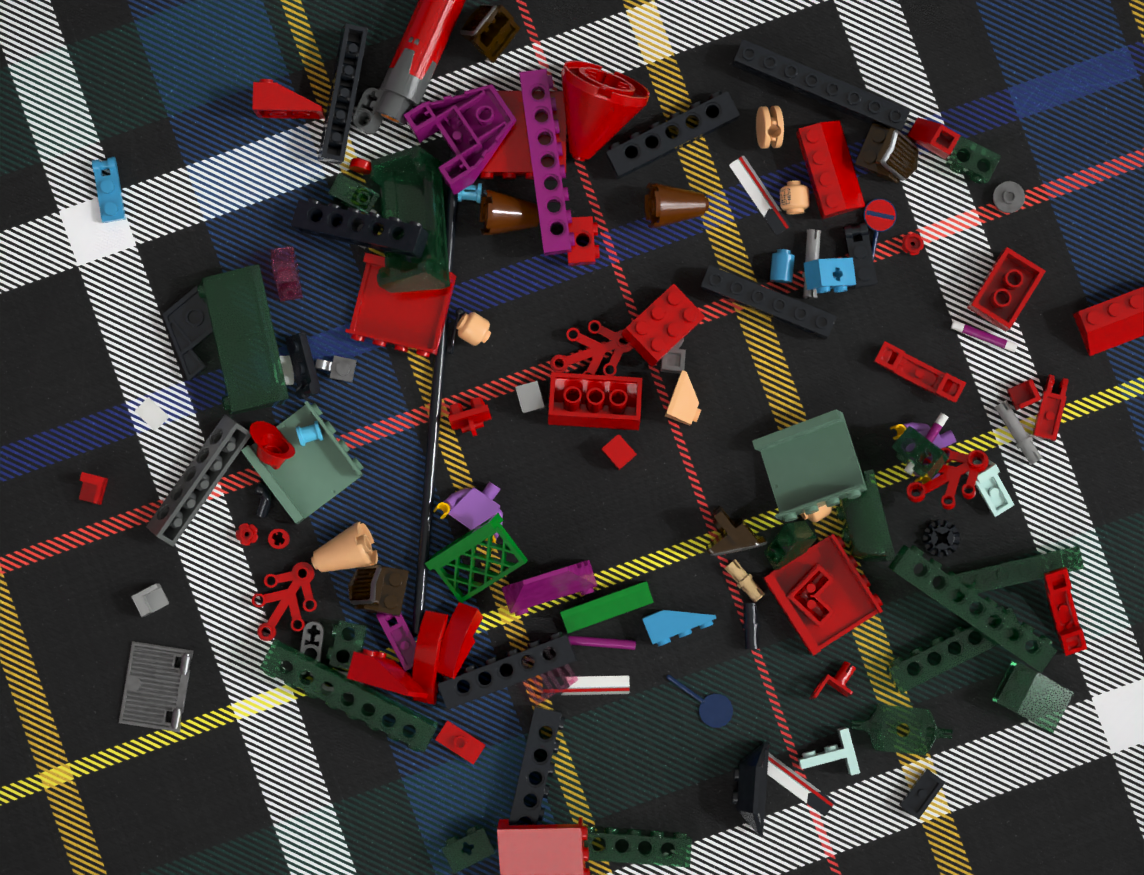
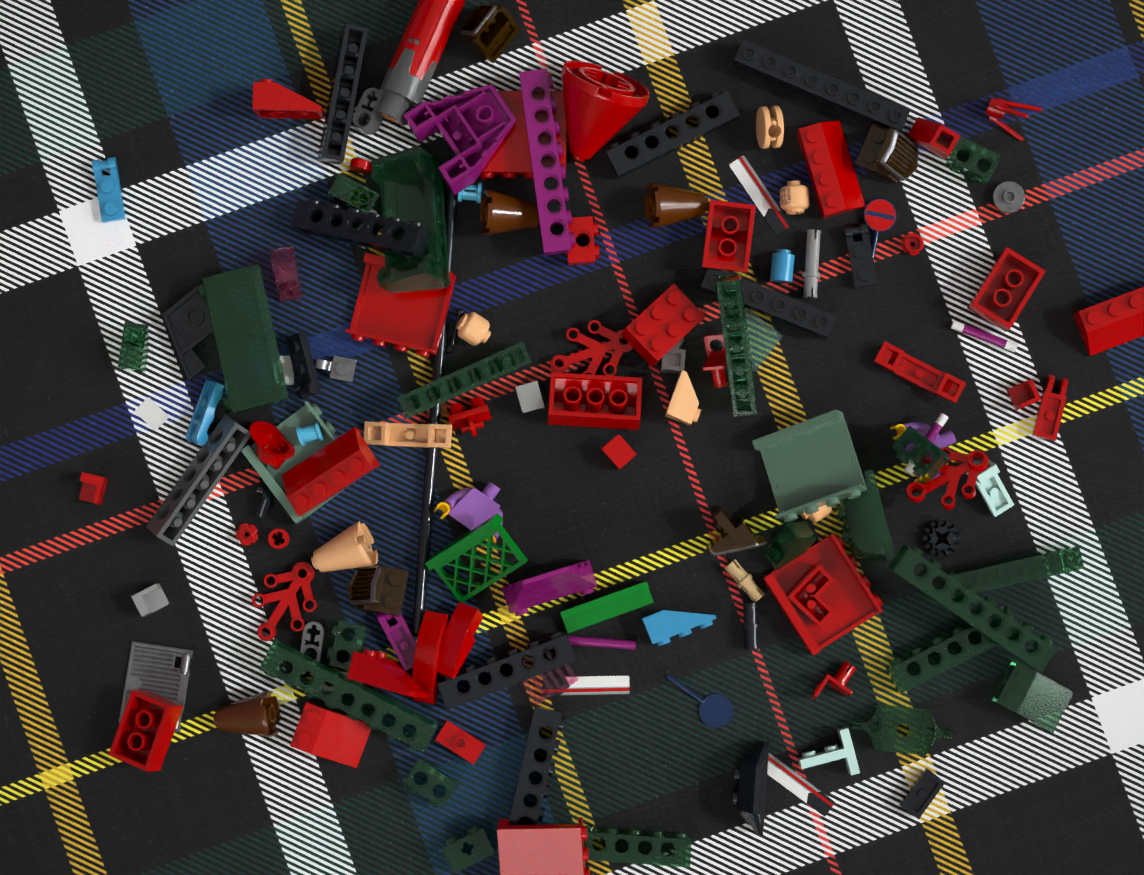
dark azure brick [804,258,856,293] -> none
light grey pin [994,400,1043,465] -> none
red slope [1044,567,1087,656] -> none
none -> red brick [109,689,183,772]
none -> clear green slope [118,322,149,372]
none -> dark azure plate [186,380,224,445]
none -> reddish brown cone [214,691,280,737]
none -> red slope [282,427,380,517]
none -> red slope [290,701,373,768]
none -> light nougat slope [364,421,452,448]
none -> clear green brick [396,342,532,420]
none -> clear green brick [404,757,459,808]
none -> red slope [702,200,756,273]
none -> red bracket [703,333,730,388]
none -> clear green brick [716,274,758,417]
none -> clear light blue tile [719,309,783,372]
none -> red plant [985,97,1042,141]

